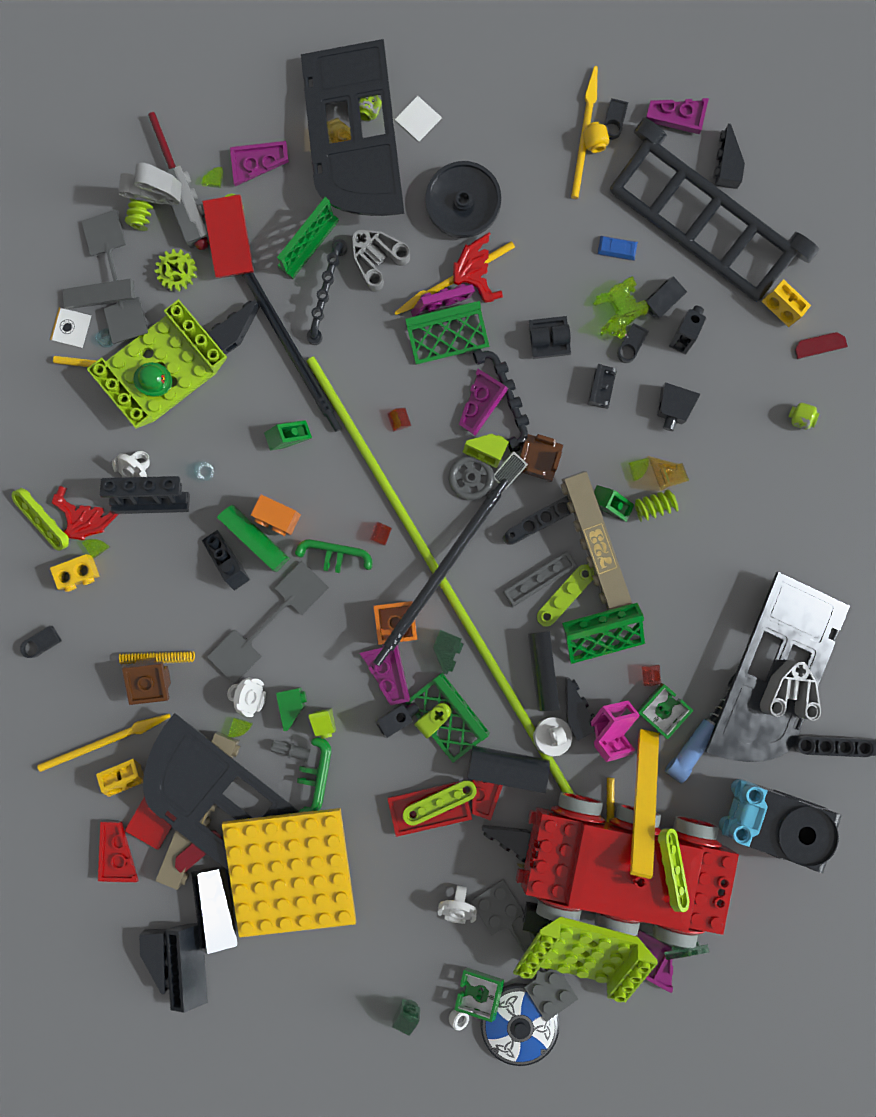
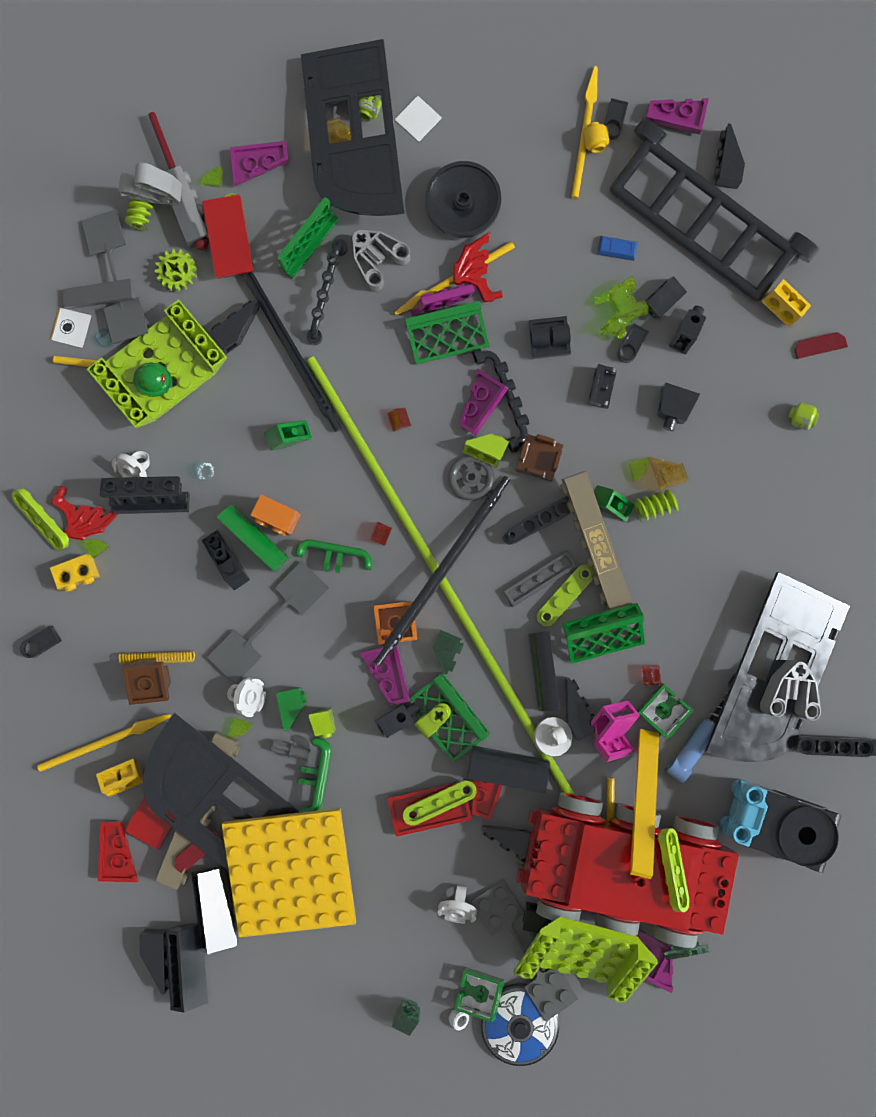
sticker [494,452,528,490] -> none

